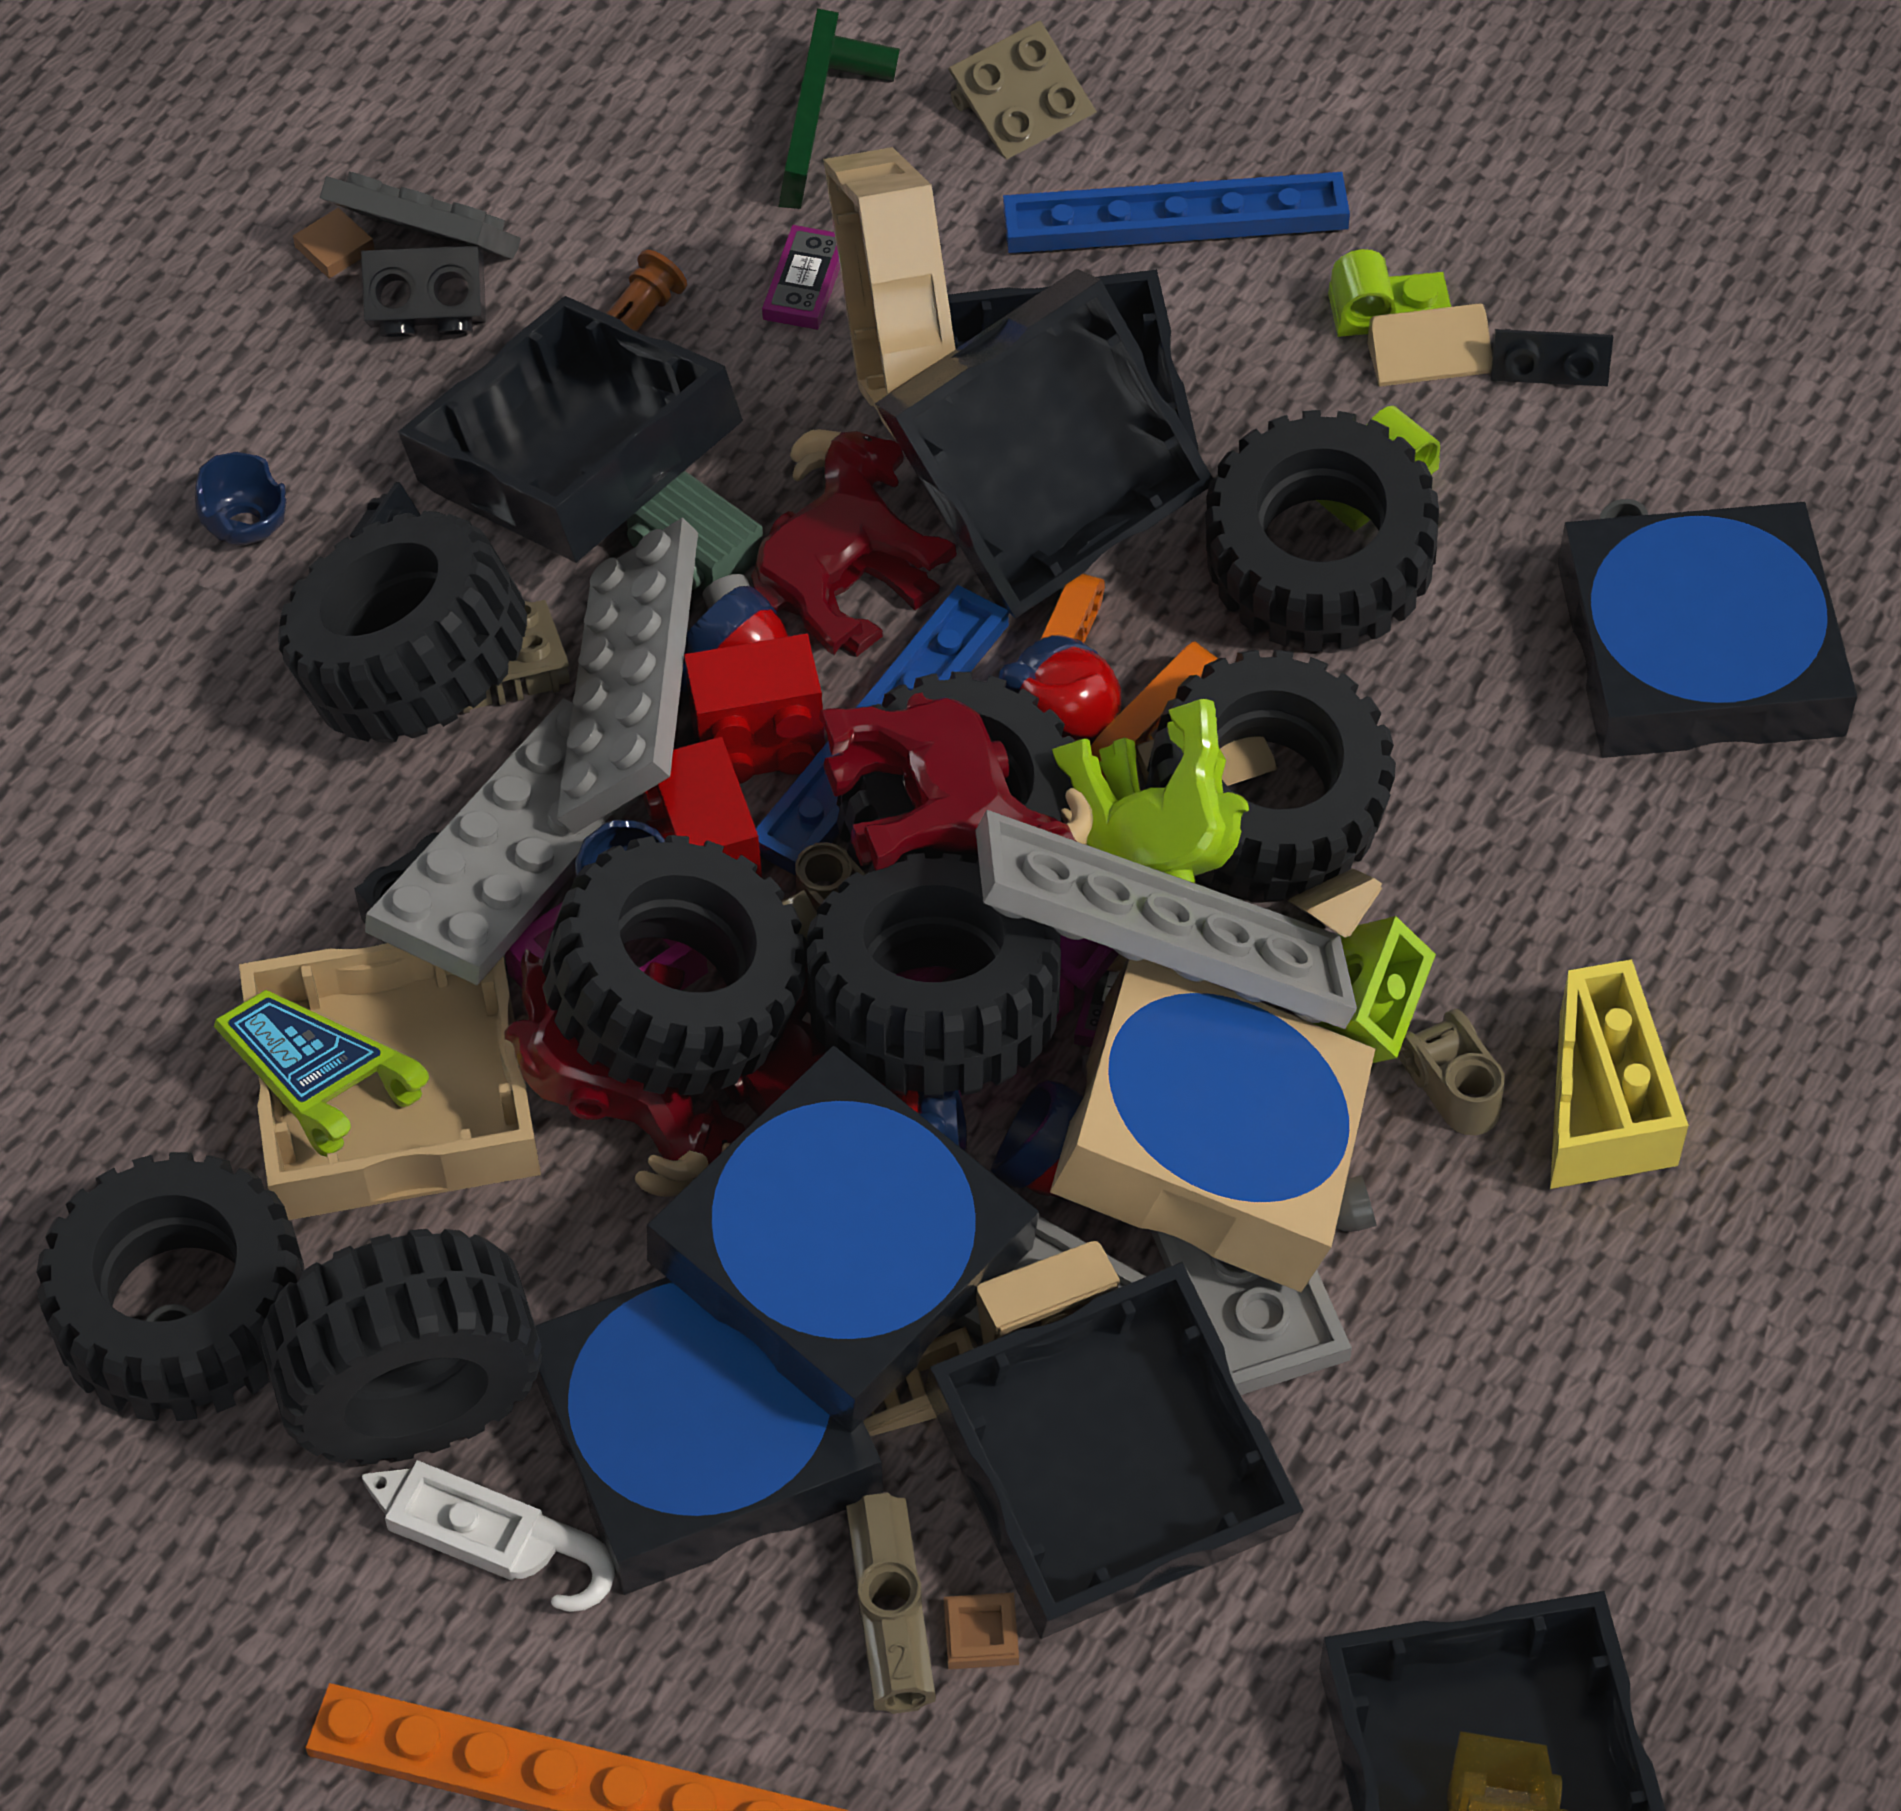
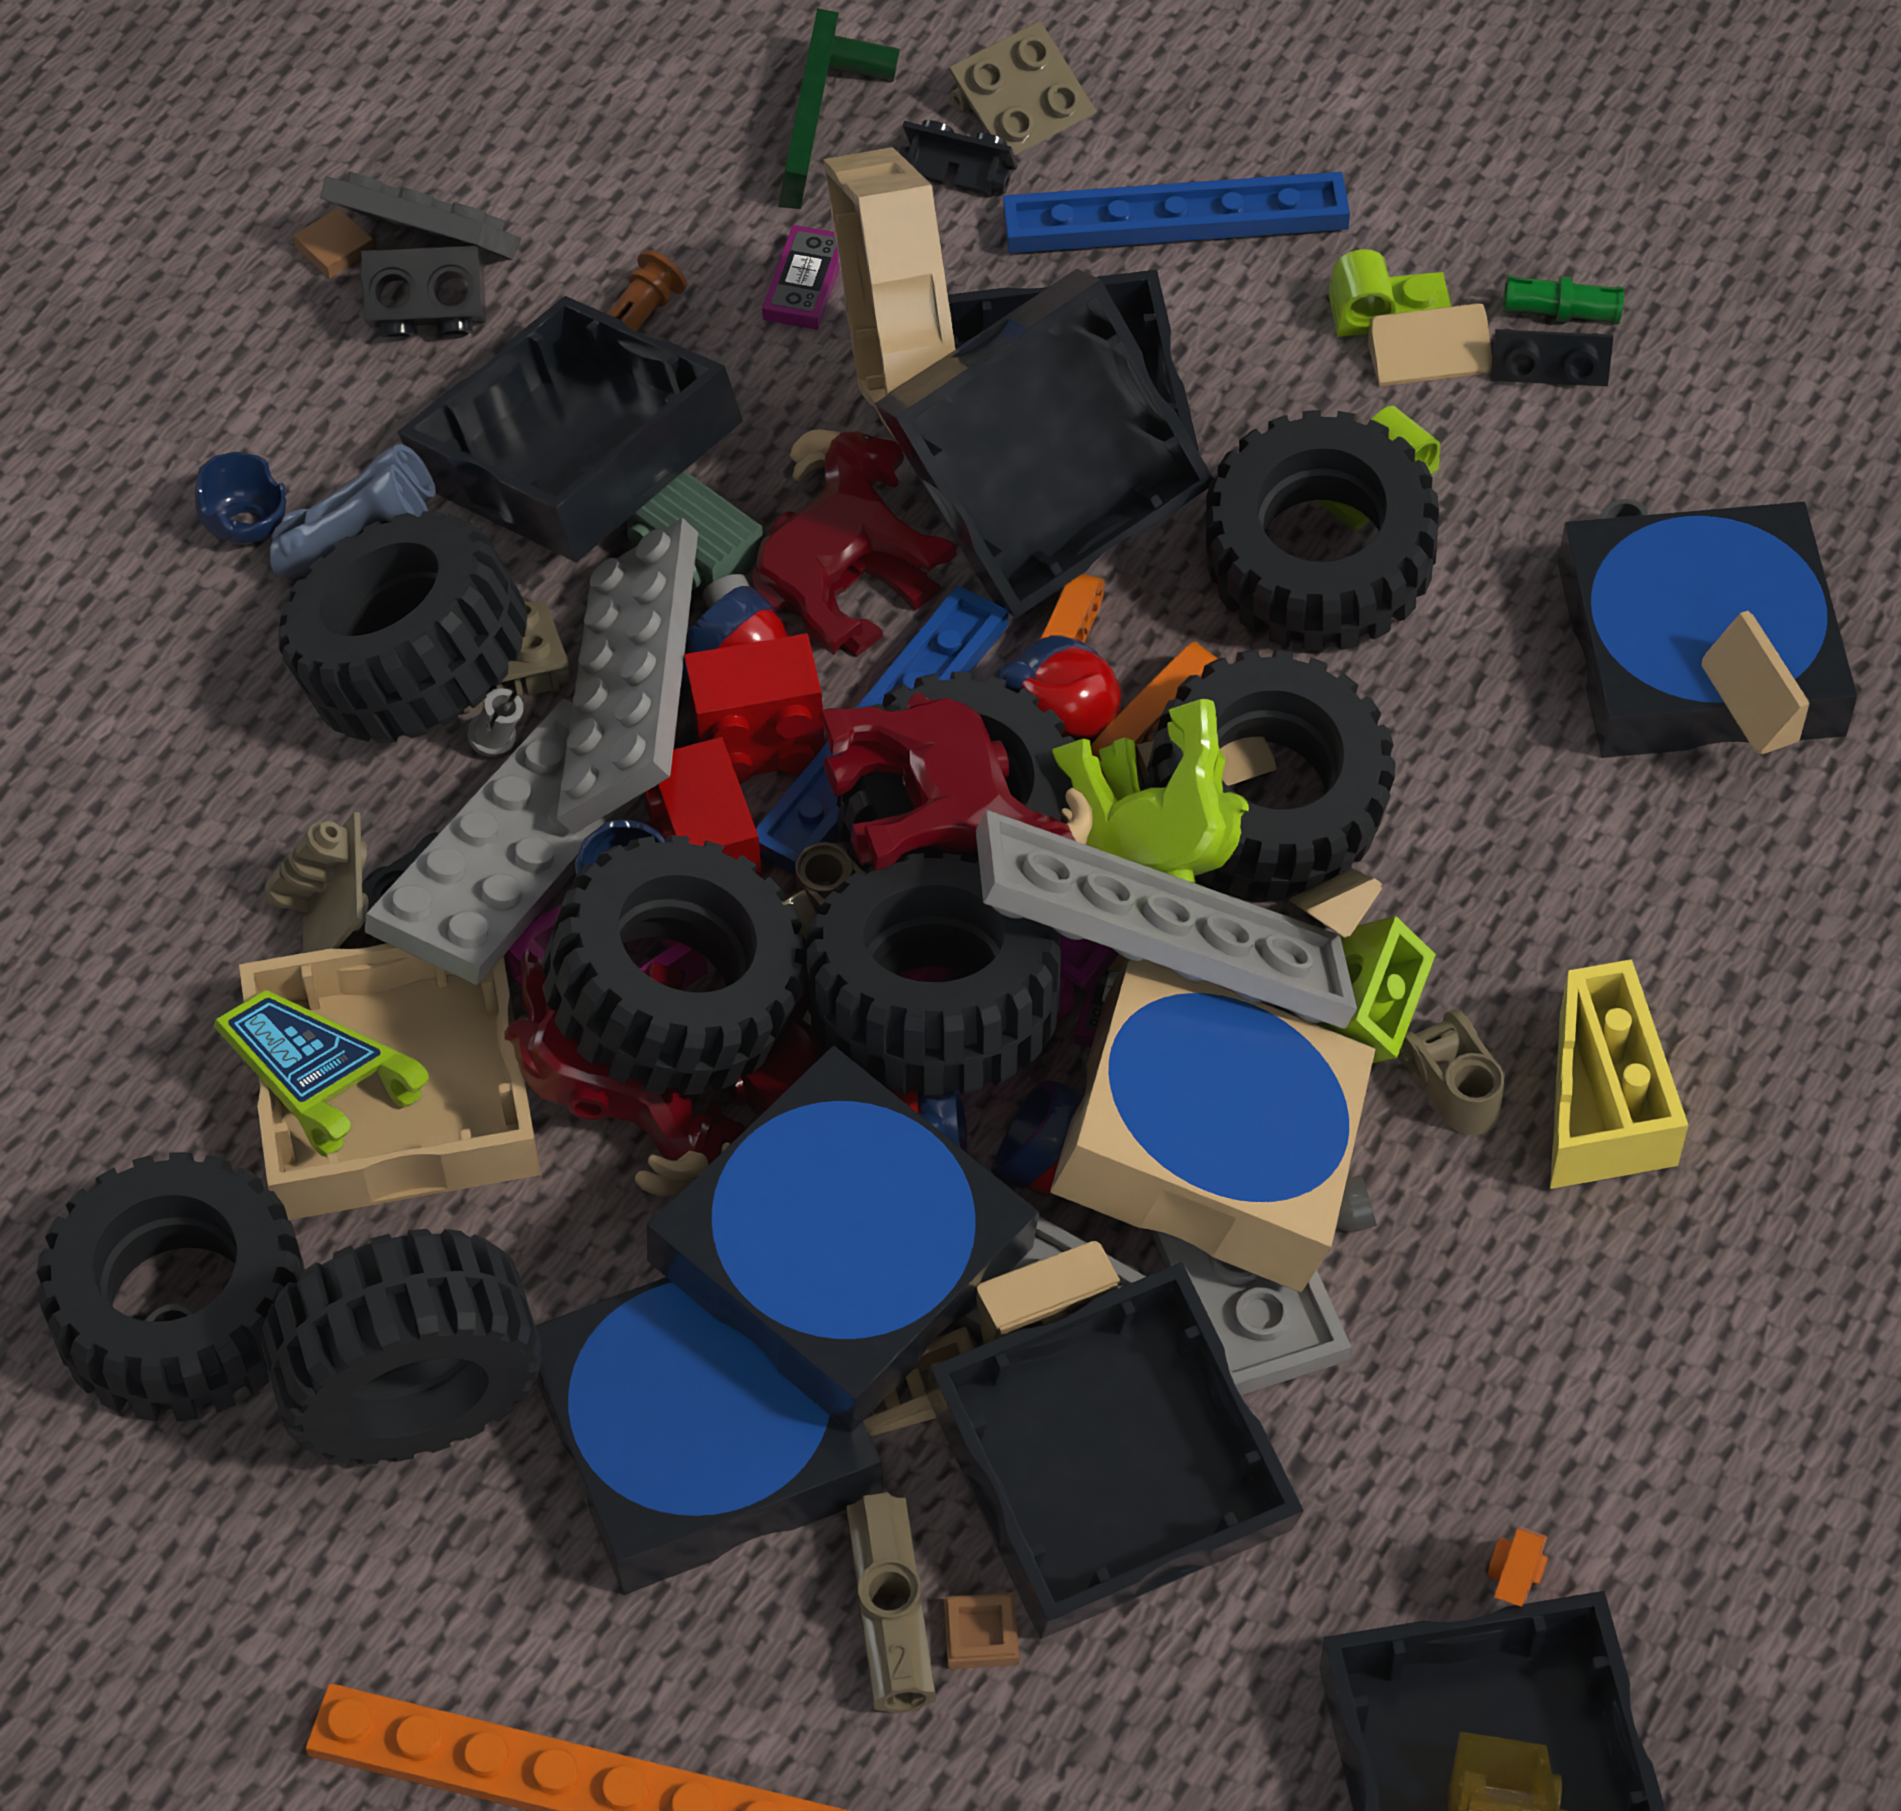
white plate [362,1460,615,1612] -> none
none -> dark tan hinge [265,811,369,953]
none -> sand blue piece [270,444,436,579]
none -> light grey pin [467,688,524,757]
none -> black hinge [899,120,1018,197]
none -> orange plate [1487,1527,1548,1607]
none -> green pin [1503,275,1624,324]
none -> tan slope [1701,610,1809,754]

